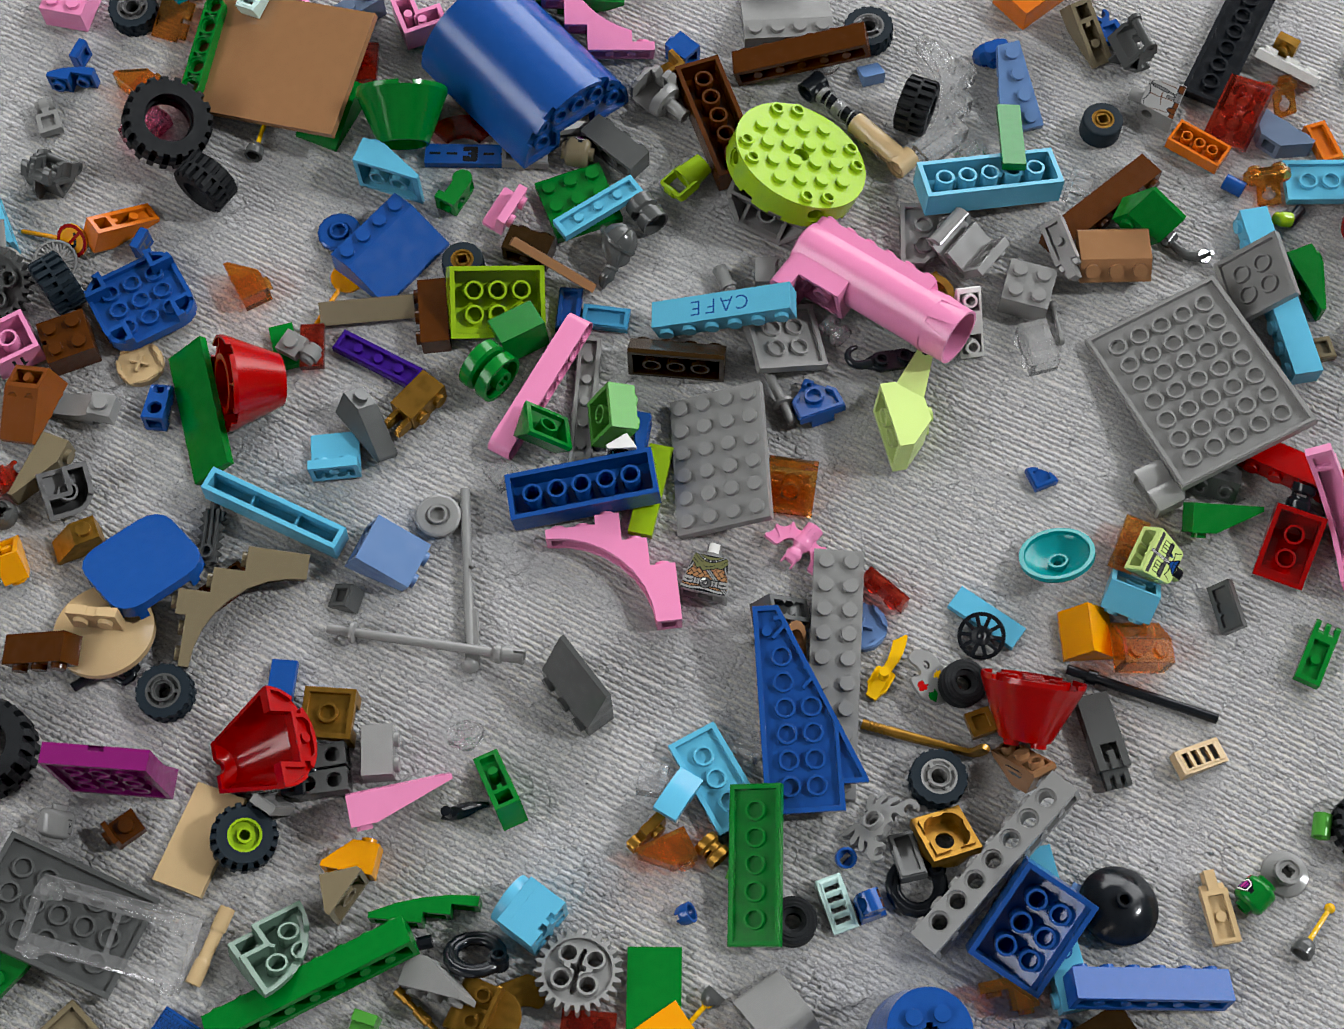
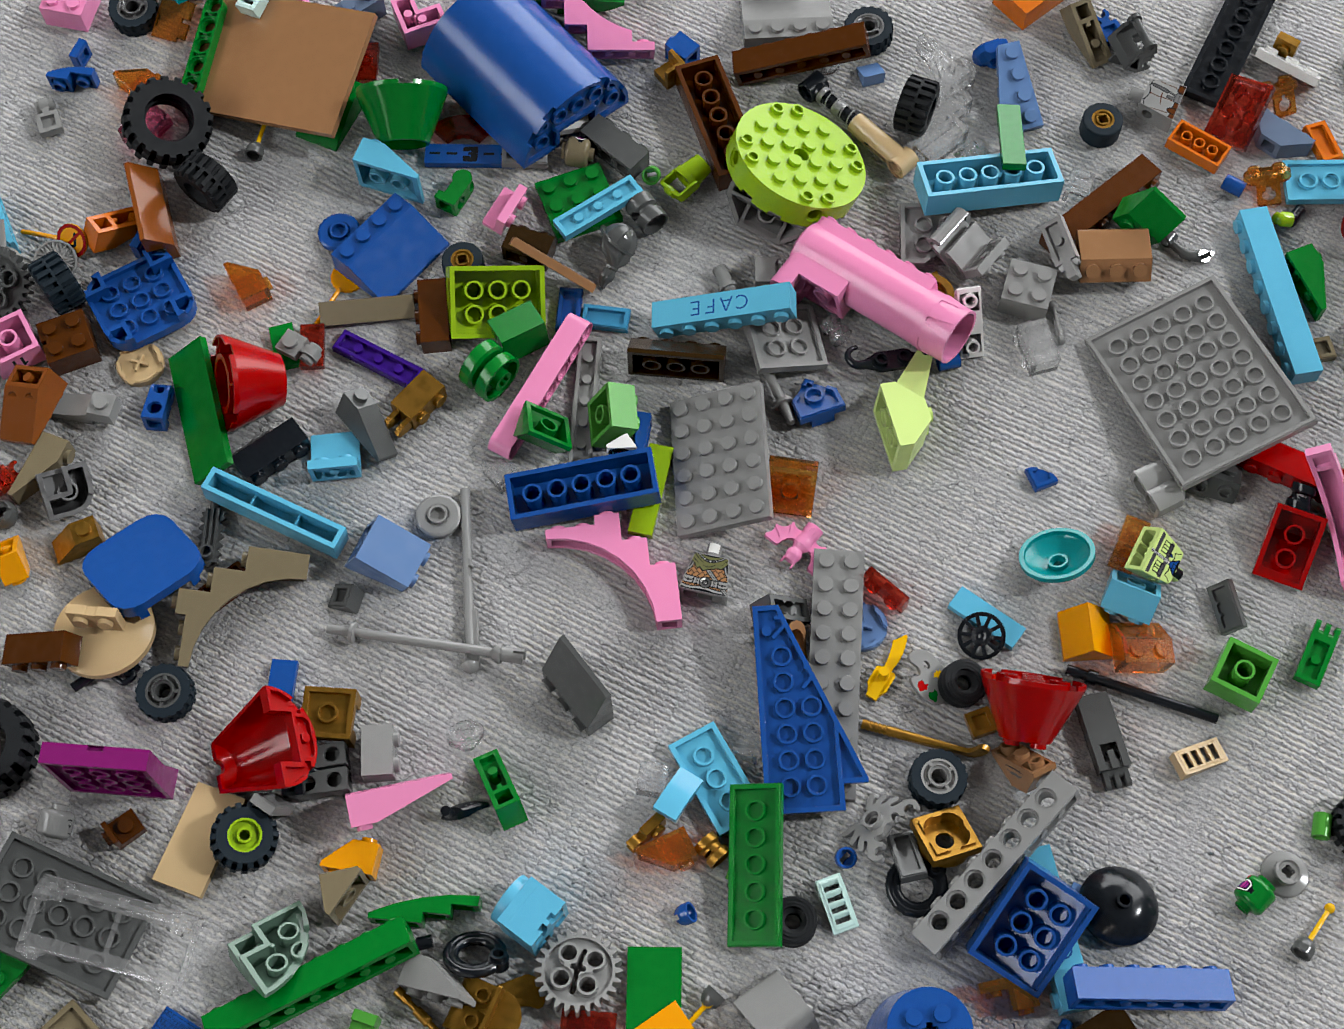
dark grey piece [20,148,83,199] -> none
tan piece [185,905,235,988] -> none
light grey piece [630,65,690,123] -> none
blue leg [852,887,887,925] -> none
green slope [1181,502,1264,538] -> none
tan hinge [1198,869,1242,948] -> none
light grey plate [1213,230,1301,322] -> none
none -> dark orange slope [124,162,181,259]
none -> black brick [232,417,311,486]
none -> bright green hinge [642,166,661,185]
none -> blue hinge [936,353,961,372]
none -> bright green brick [1203,637,1279,713]

